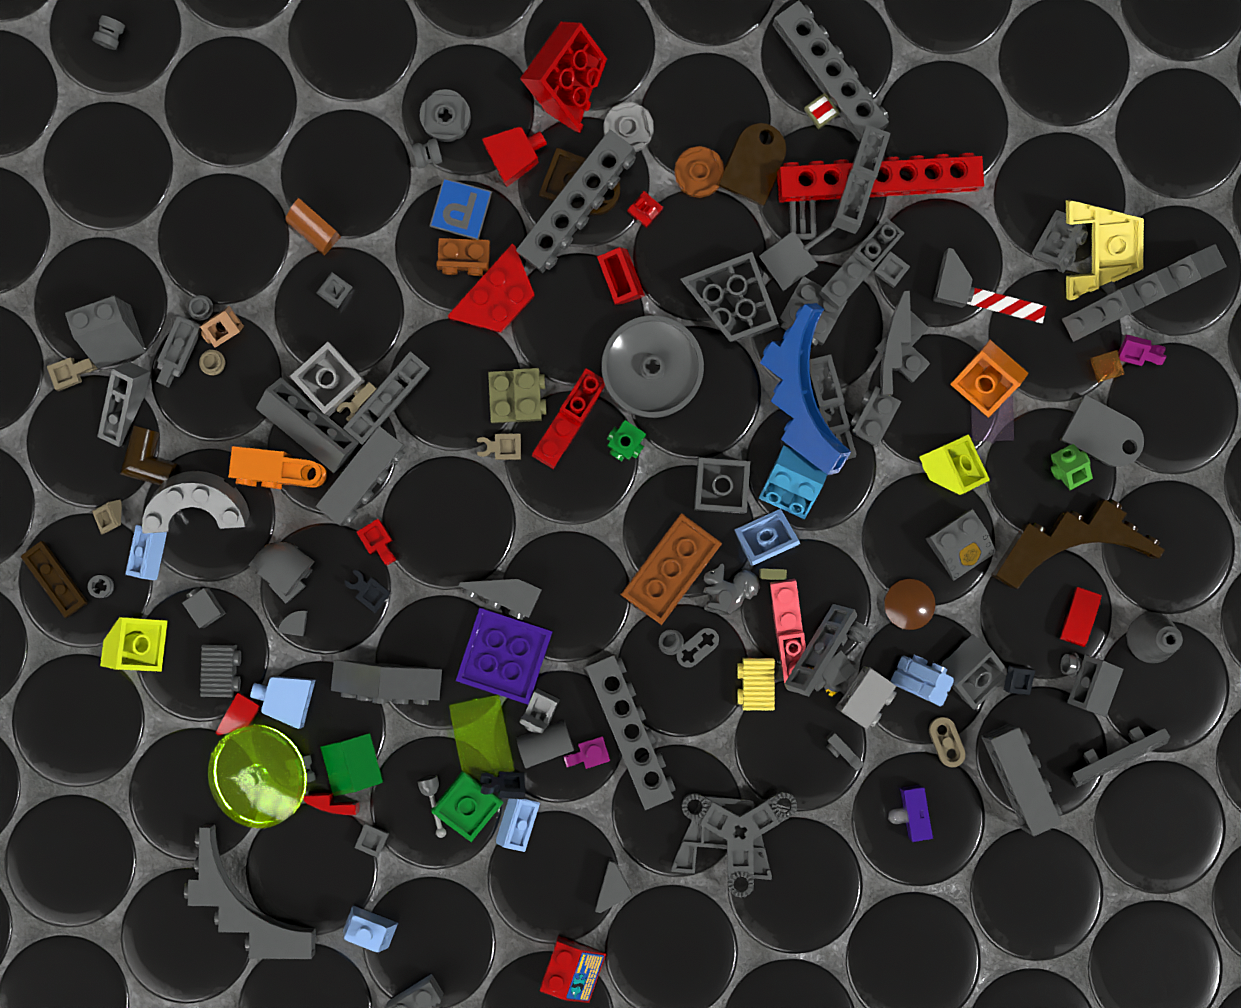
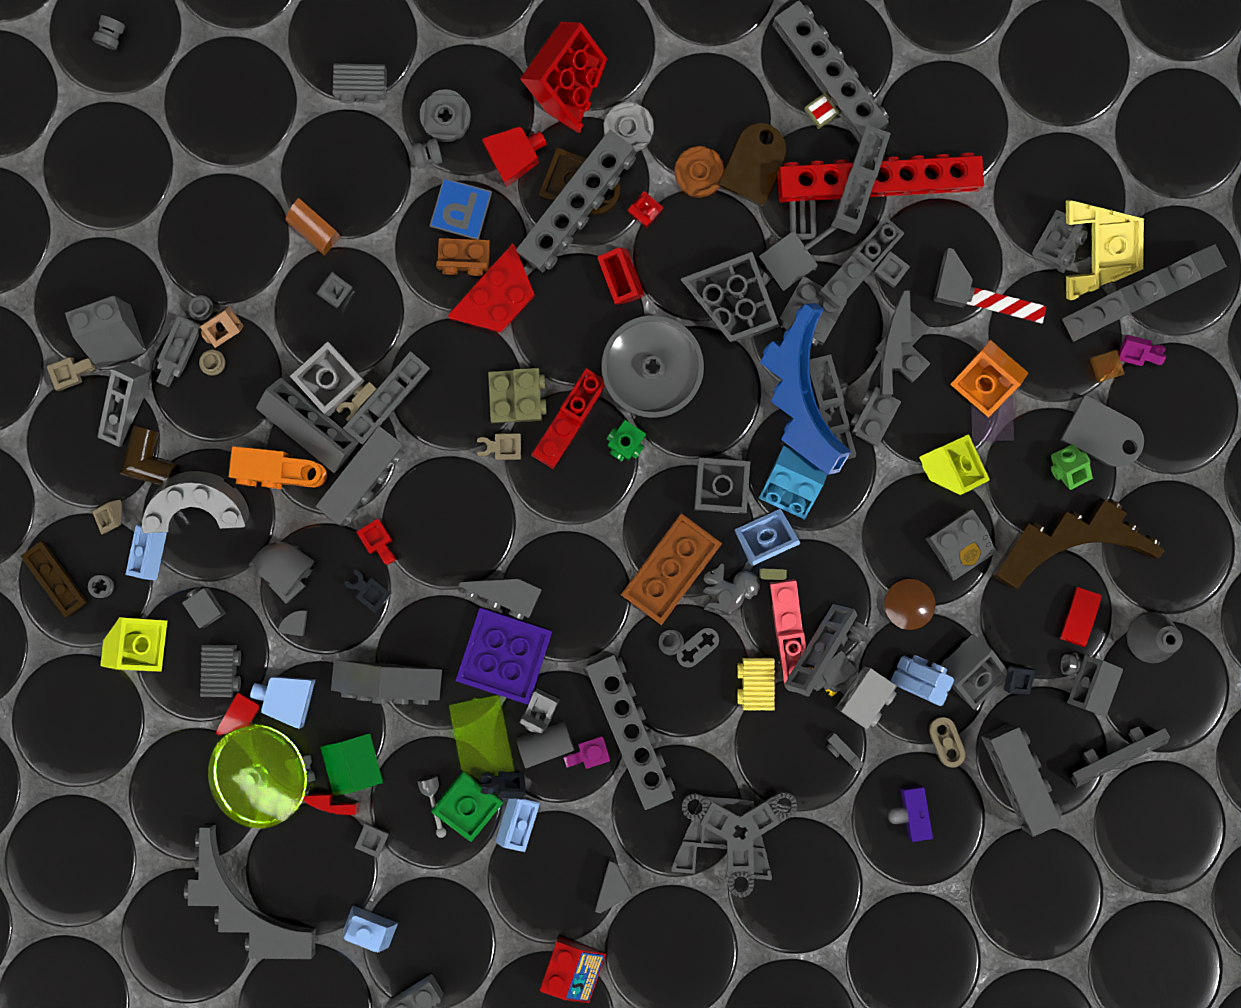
none -> dark grey brick [333,63,387,104]

